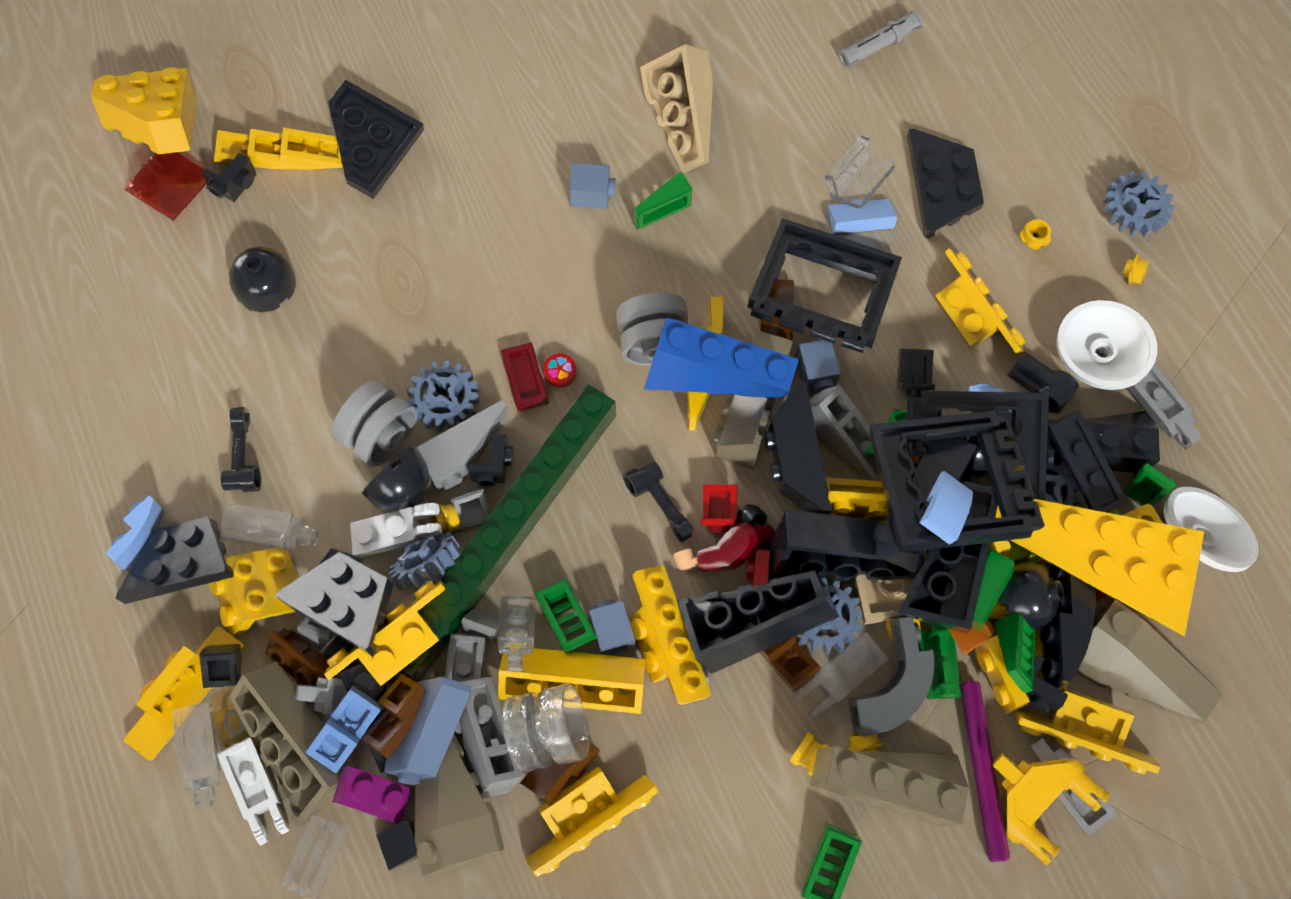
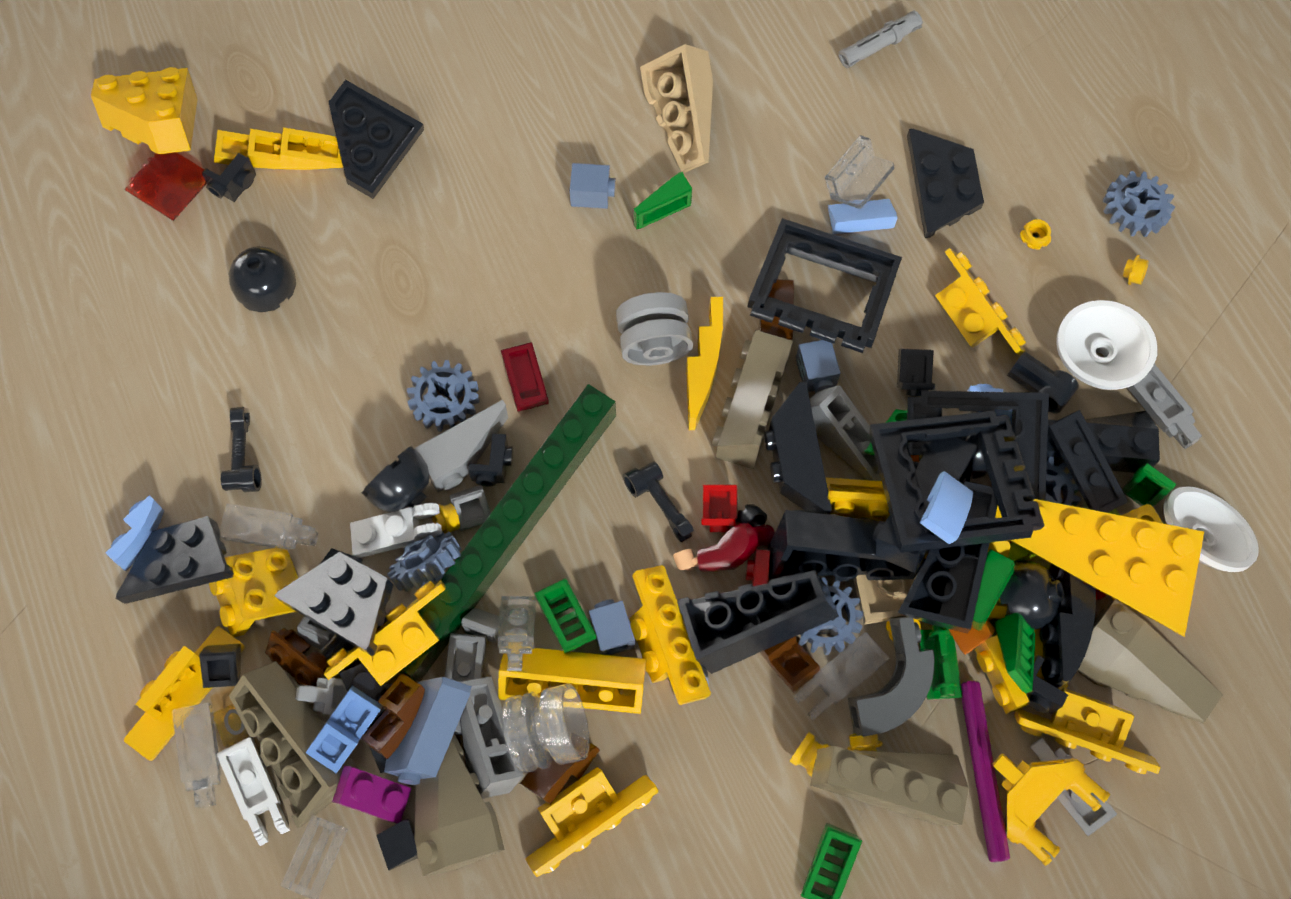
light grey wheel [332,380,417,467] -> none
red tile [543,353,576,388] -> none
blue wedge [644,318,799,399] -> none

